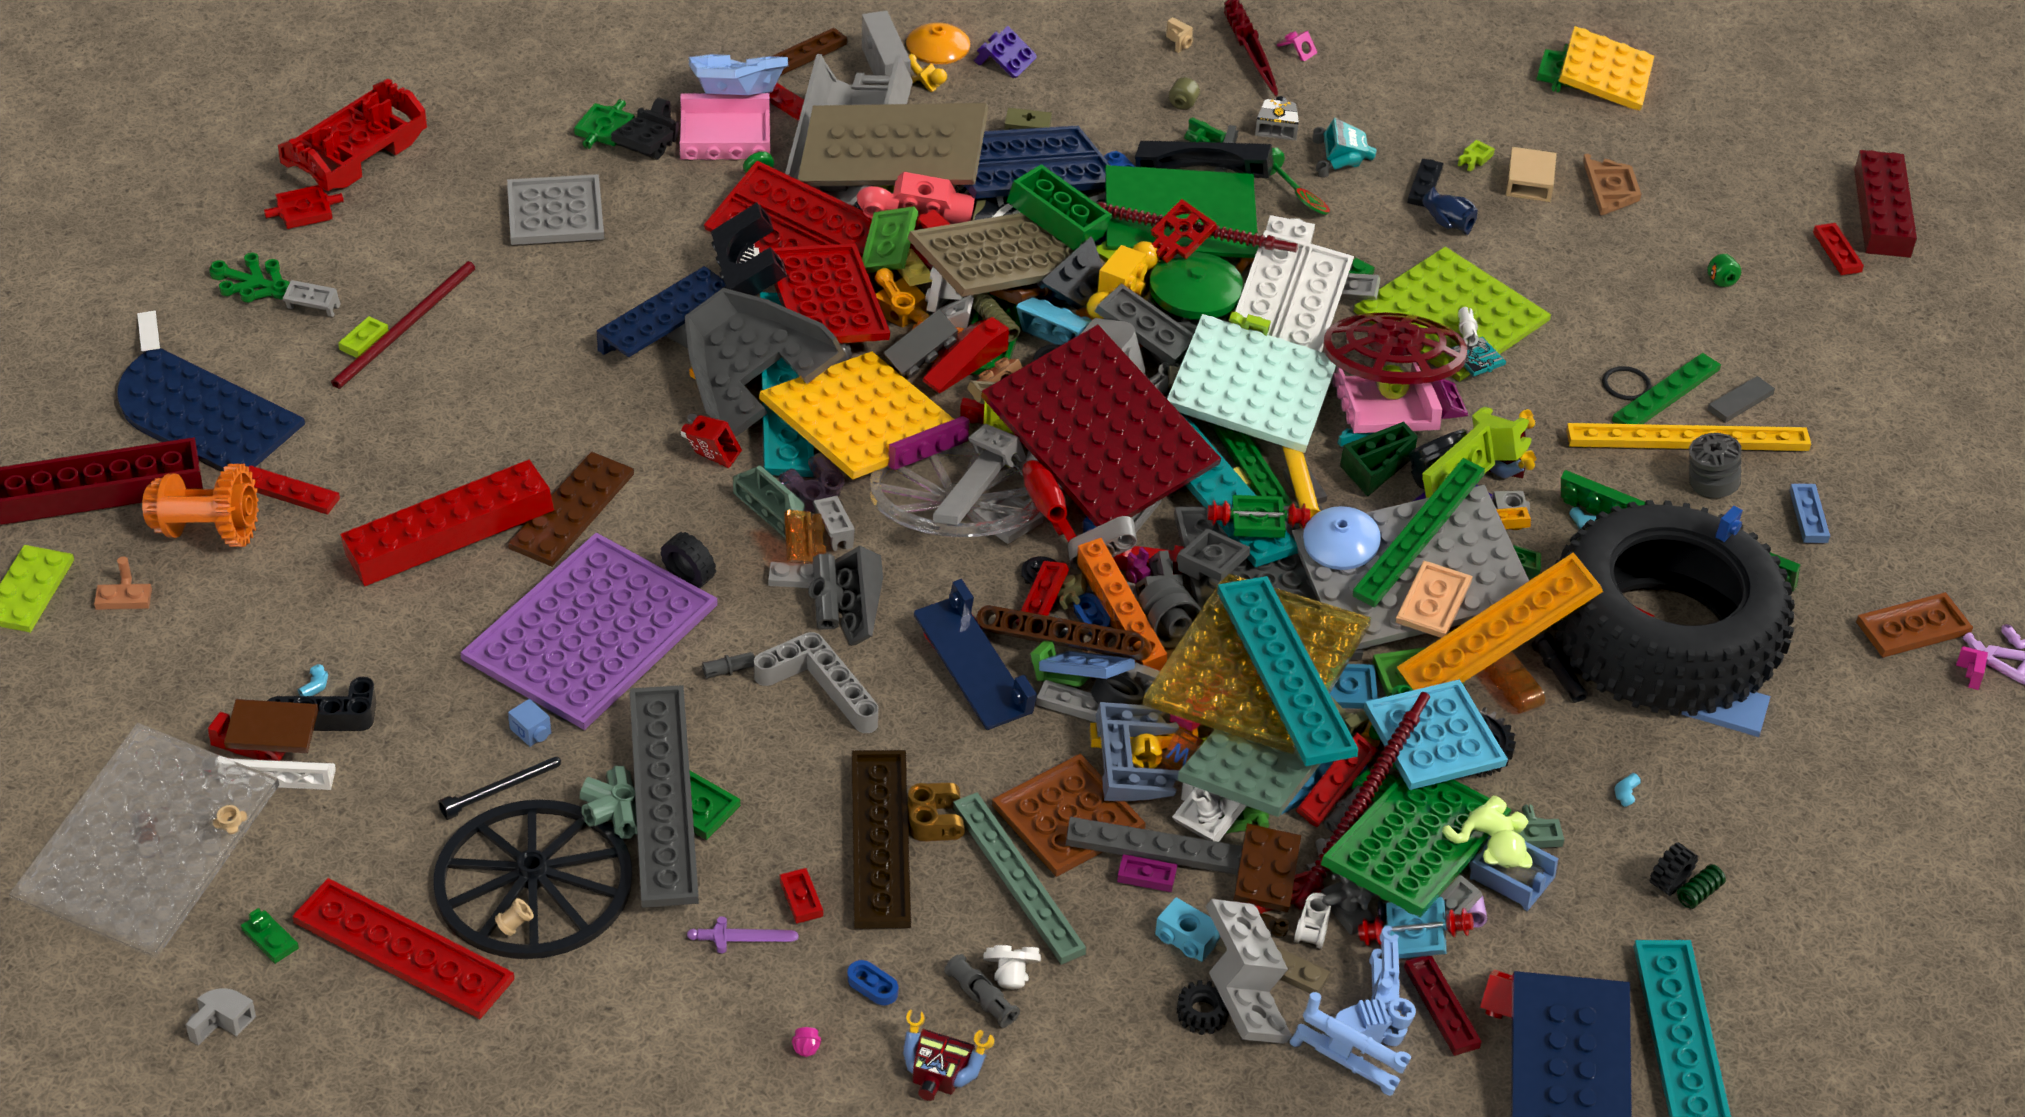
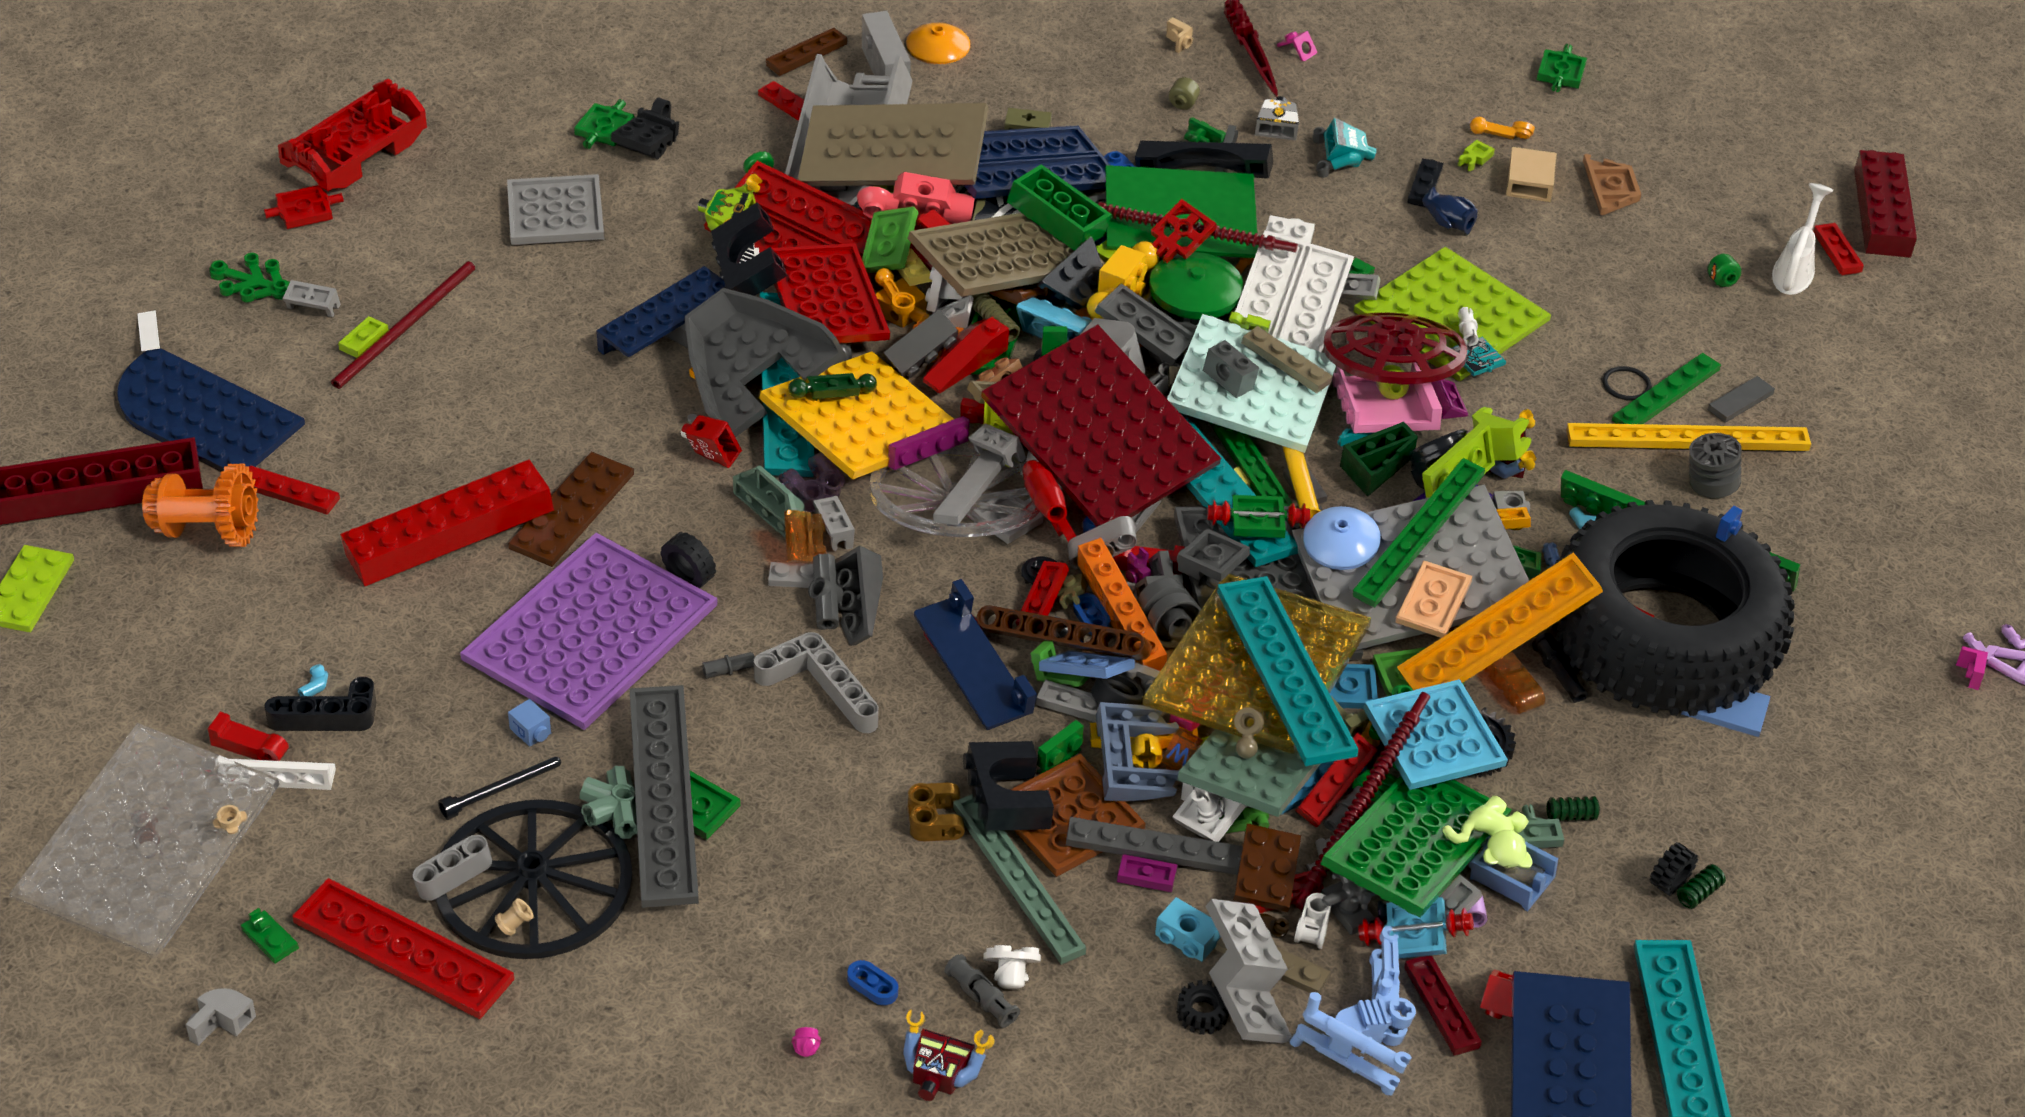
nougat plate [94,557,152,610] -> none
reddish brown tile [224,699,318,754] -> none
bright pink panel [680,93,770,160] -> none
medium lavender sword [687,917,799,953] -> none
light blue piece [689,54,788,95] -> none
red plate [780,868,823,924] -> none
dark brown plate [852,750,911,929] -> none
yellow piece [908,54,947,93] -> none
dark purple bracket [973,26,1037,78] -> none
green piece [1270,148,1330,215] -> none
yellow plate [1559,26,1654,110] -> none
medium azure arm [1614,773,1641,807] -> none
medium blue plate [1789,484,1830,543] -> none
dark orange plate [1856,592,1973,658] -> none
none -> light grey beam [413,835,492,901]
none -> torso [698,174,763,231]
none -> dark green plate [788,373,877,399]
none -> black arch [963,741,1054,831]
none -> green plate [1037,720,1084,774]
none -> green tile [1041,326,1068,357]
none -> dark grey brick [1203,340,1260,398]
none -> dark tan plate [1234,707,1264,759]
none -> dark tan plate [1241,326,1333,394]
none -> light orange piece [1470,117,1535,139]
none -> medium blue piece [1542,542,1560,569]
none -> dark green piece [1546,796,1600,822]
none -> white piece [1772,183,1833,295]

